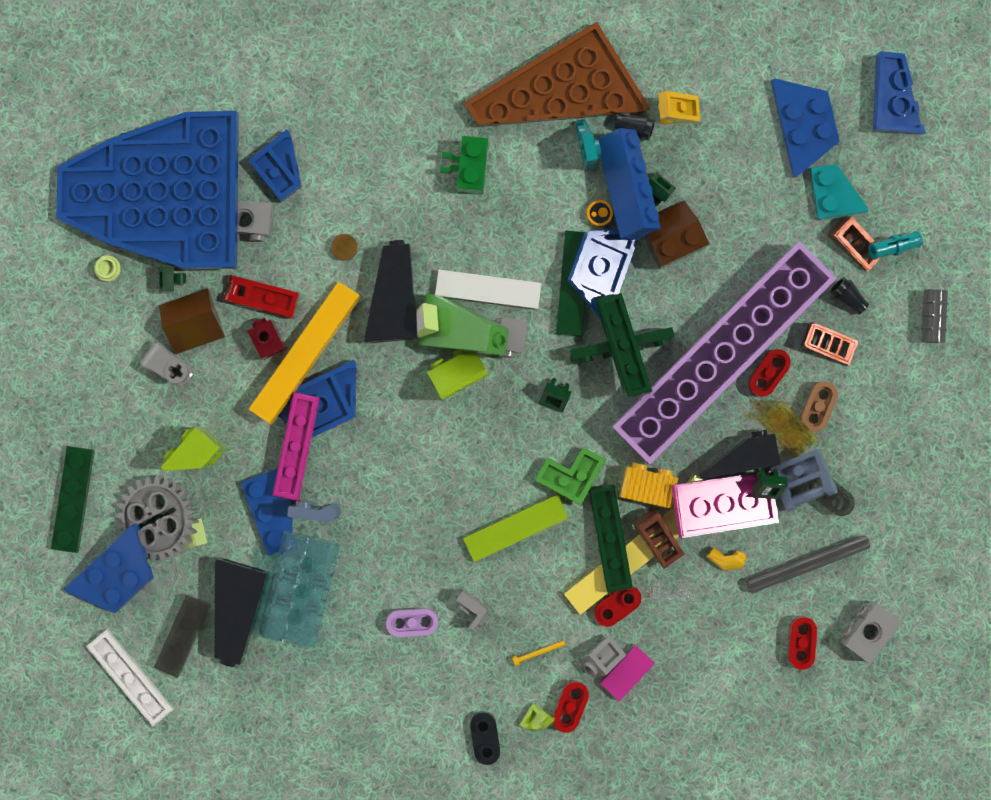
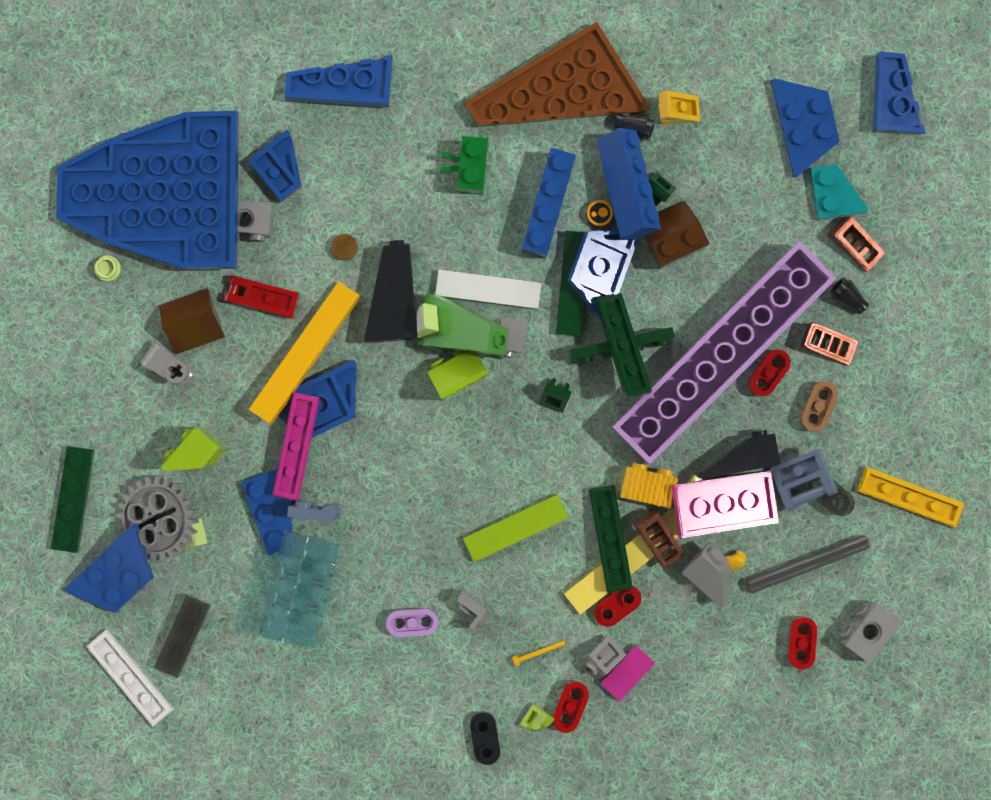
dark green tile [159,265,186,294] -> none
black slope [214,557,270,667] -> none
dark red brick [247,318,287,360] -> none
bright green plate [535,447,606,506] -> none
teal wing [575,119,601,170] -> none
dark green tile [752,468,788,499] -> none
clear yellow hinge [759,400,819,456] -> none
teal pin [869,231,923,260] -> none
dark grey axle [921,289,948,343] -> none
none -> blue wing [284,55,393,107]
none -> blue brick [521,148,576,259]
none -> light grey slope [682,542,731,608]
none -> yellow tile [857,467,965,528]

